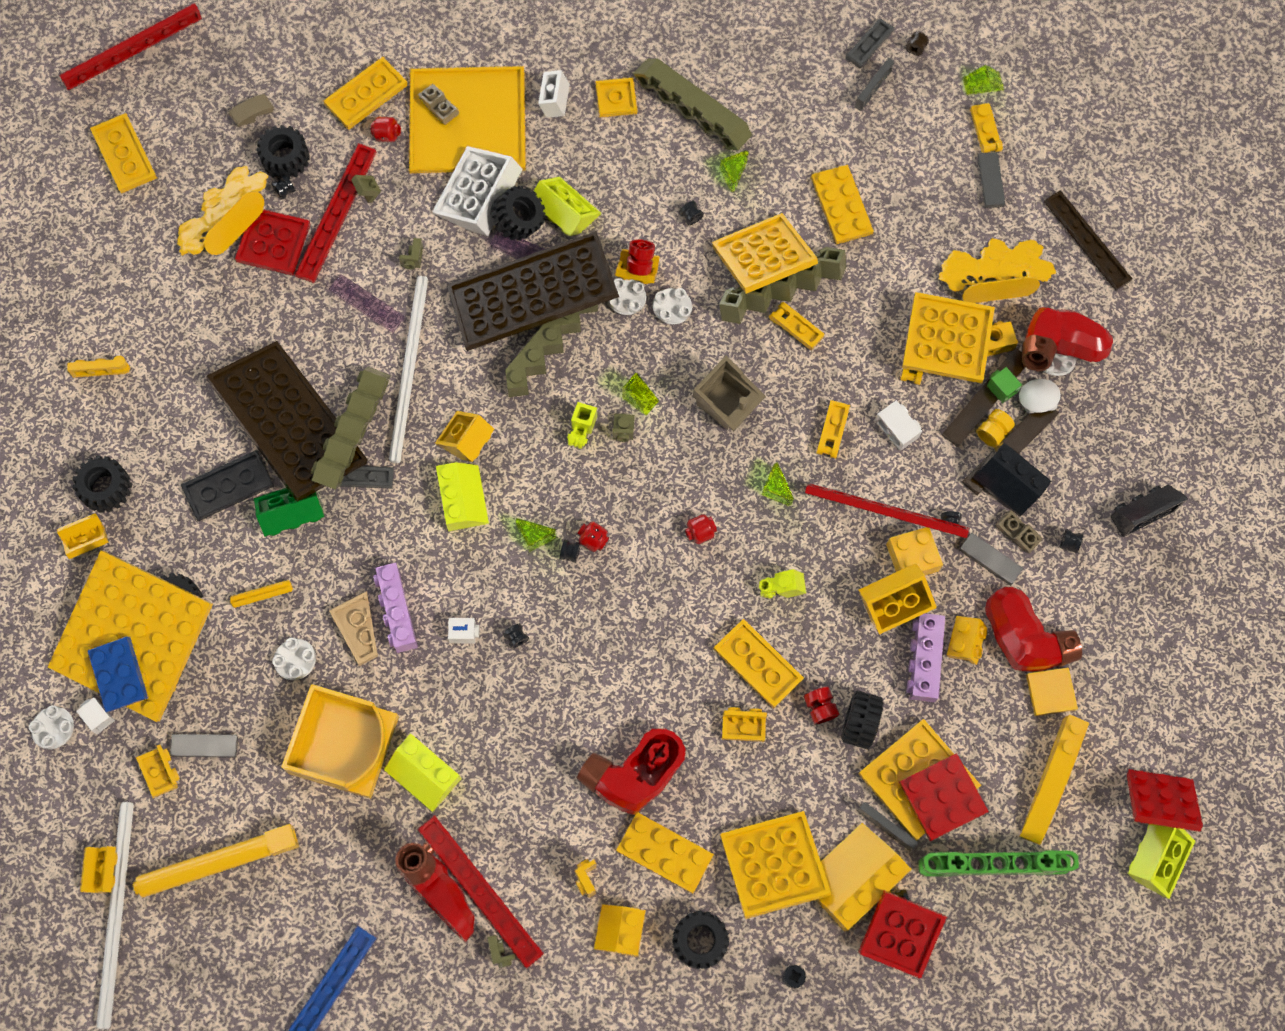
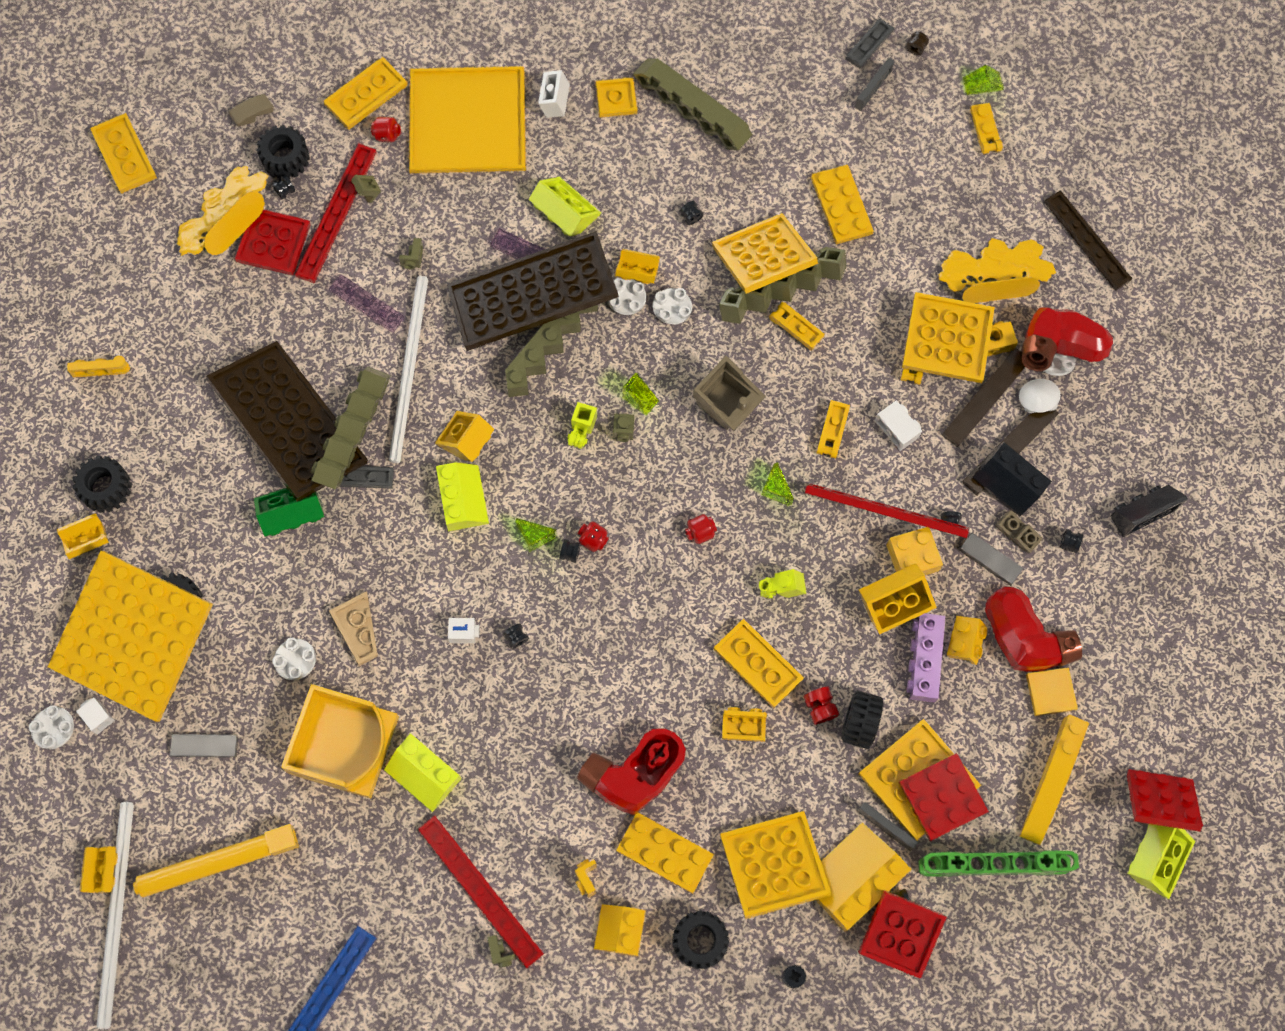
red tile [59,3,202,90] -> none
blue plate [88,637,148,712] -> none
yellow bracket [136,744,180,798] -> none
black tile [181,450,274,521] -> none
yellow axle [230,580,293,608] -> none
lavender brick [373,563,418,653] -> none
red piece [395,842,475,943] -> none
dark tan slope [418,84,459,125] -> none
white slope [432,146,523,236] -> none
black tyre [491,186,546,241] -> none
red wheel [626,239,655,276] -> none
clear neon green slope [719,150,749,193] -> none
yellow wheel [976,409,1015,447] -> none
dark grey tile [977,152,1005,208] -> none
bright green brick [987,367,1022,404] -> none

